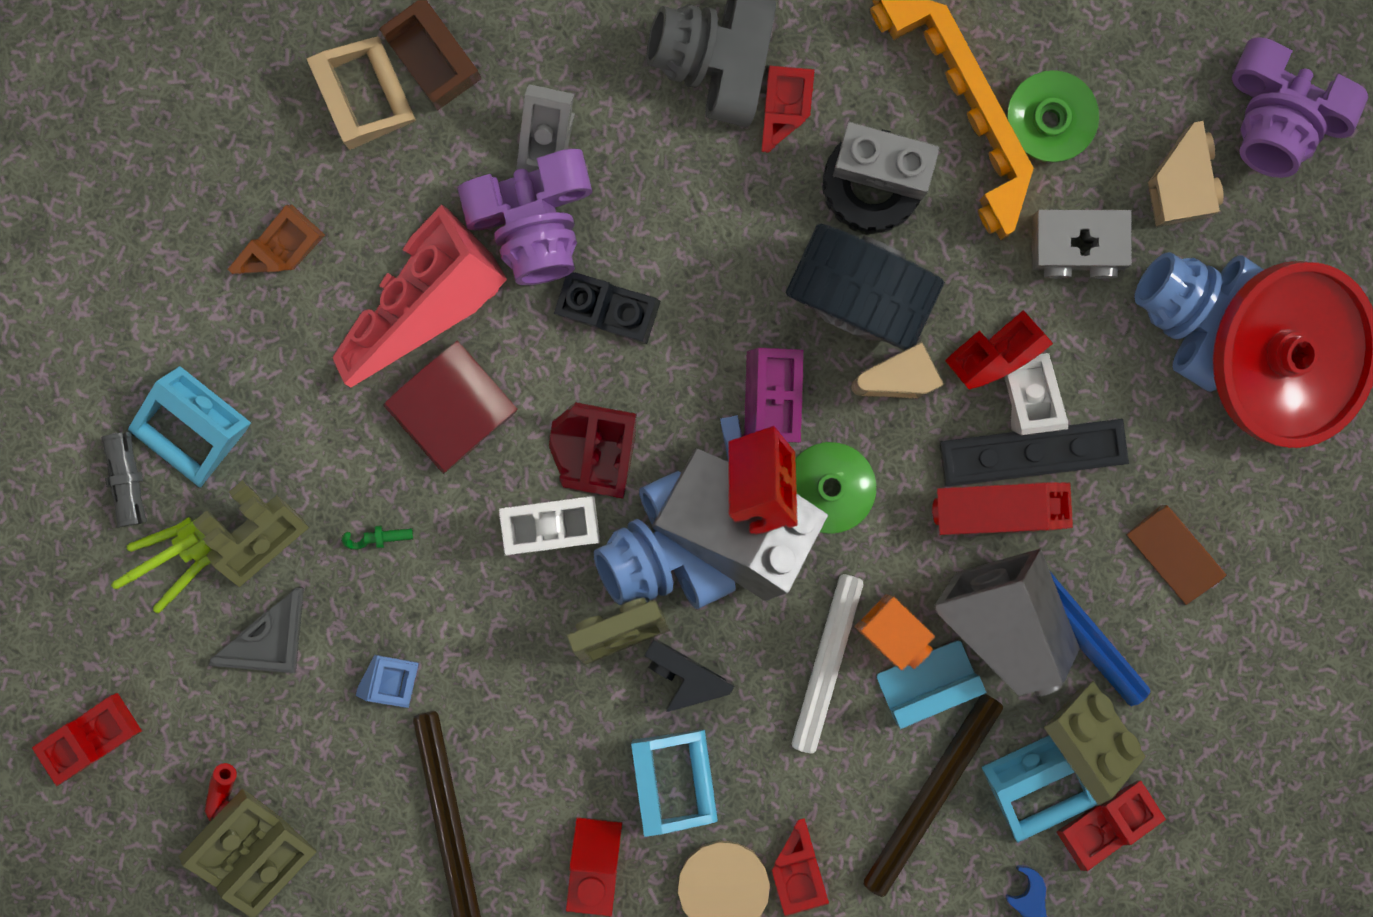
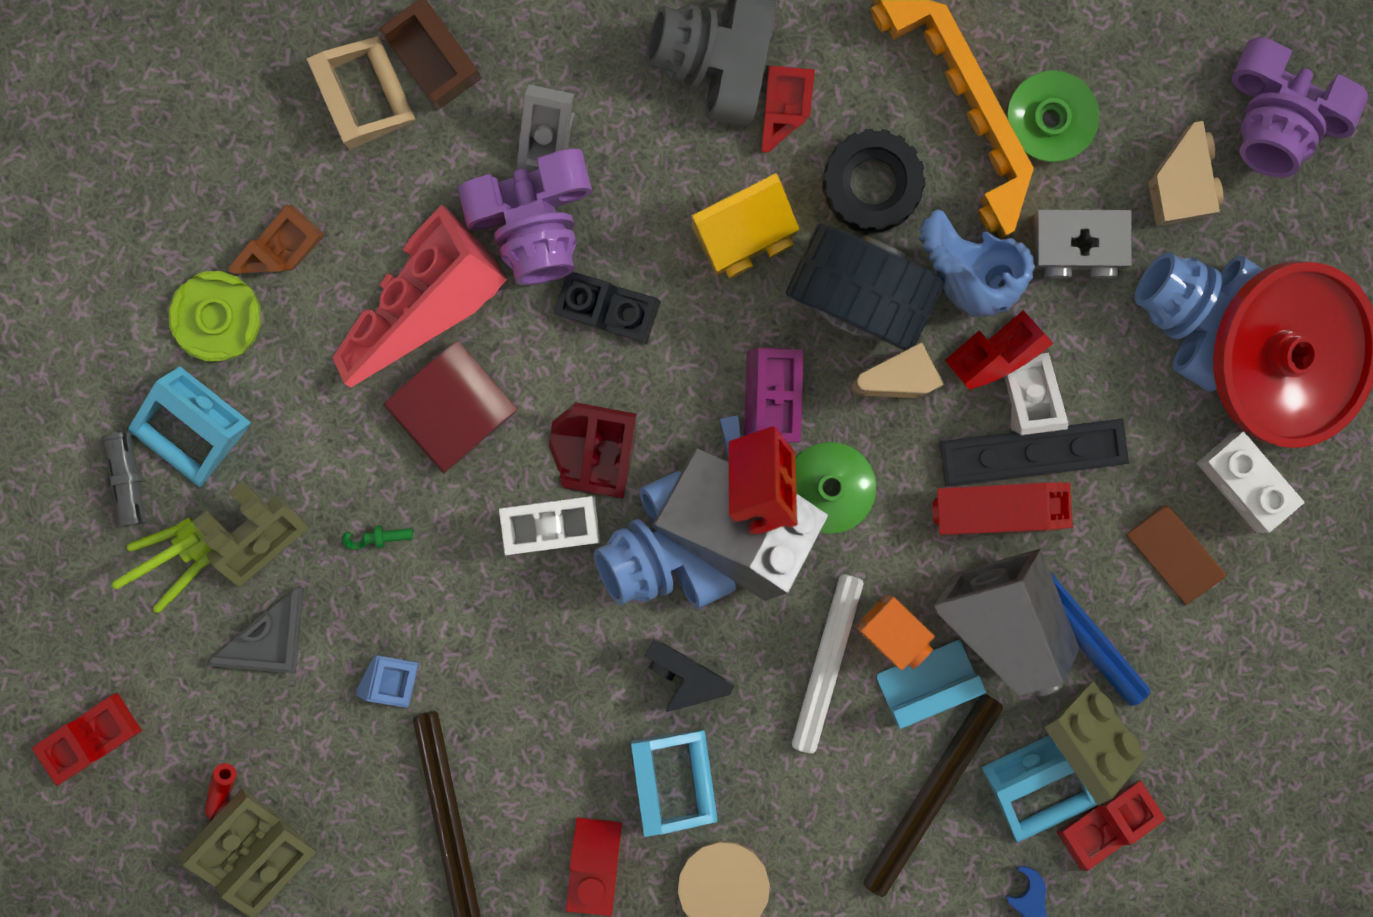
olive plate [567,598,670,665] -> none
red slope [772,818,829,917] -> none
light grey brick [833,122,940,200] -> none
none -> lime tile [168,271,261,362]
none -> yellow slope [692,173,800,279]
none -> medium blue piece [919,210,1035,317]
none -> white brick [1196,431,1305,533]

